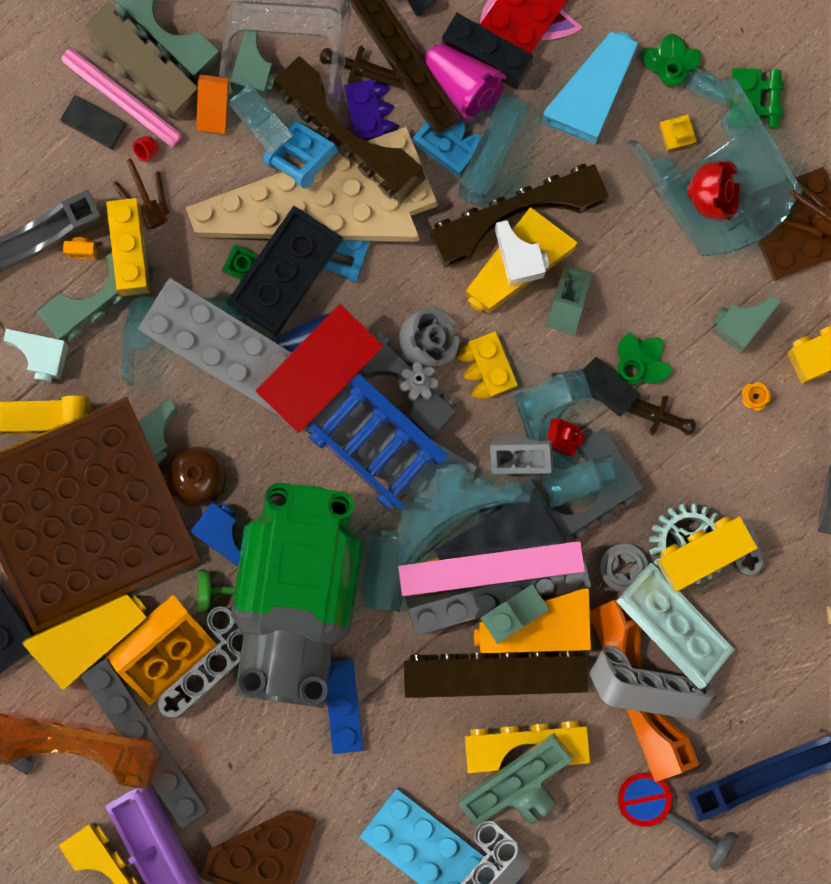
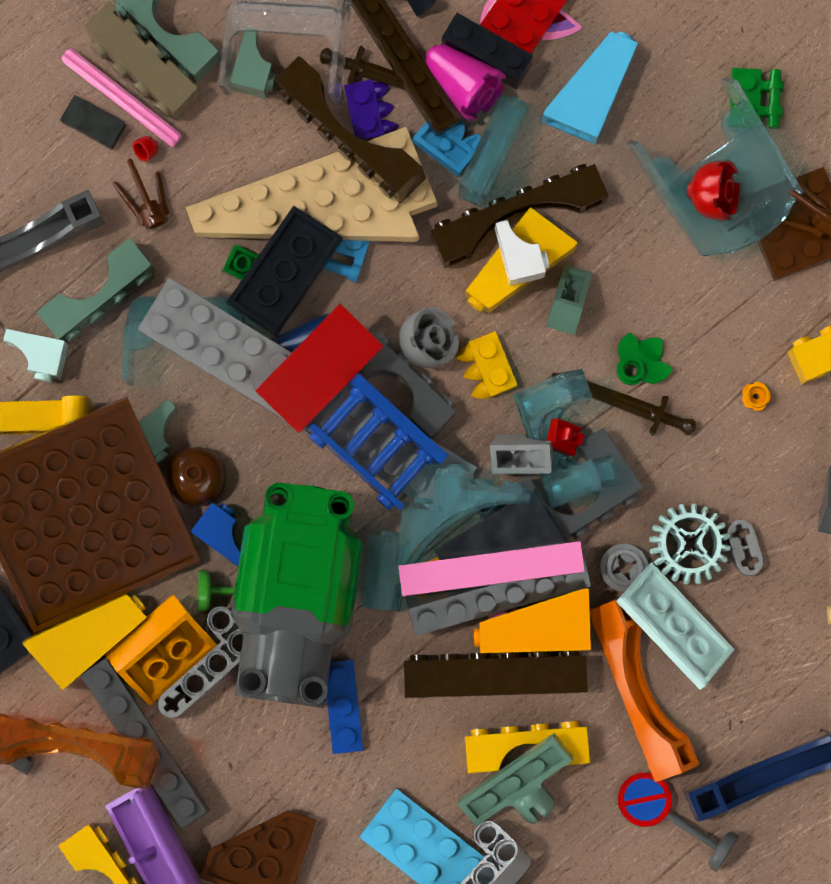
light orange plate [63,237,98,260] -> none
yellow brick [106,198,151,297] -> none
orange tile [196,75,229,134] -> none
clear light blue slope [228,84,293,154] -> none
dark azure plate [263,121,339,189] -> none
light grey plant [399,362,439,401] -> none
sand green arch [481,584,549,644] -> none
pearl dark grey tile [575,357,641,417] -> none
light grey beam [590,646,715,719] -> none
green plate [642,33,700,88] -> none
yellow brick [656,515,758,593] -> none
yellow tile [659,114,697,152] -> none
clear light blue cone [685,68,731,106] -> none
sand green arch [712,295,780,353] -> none

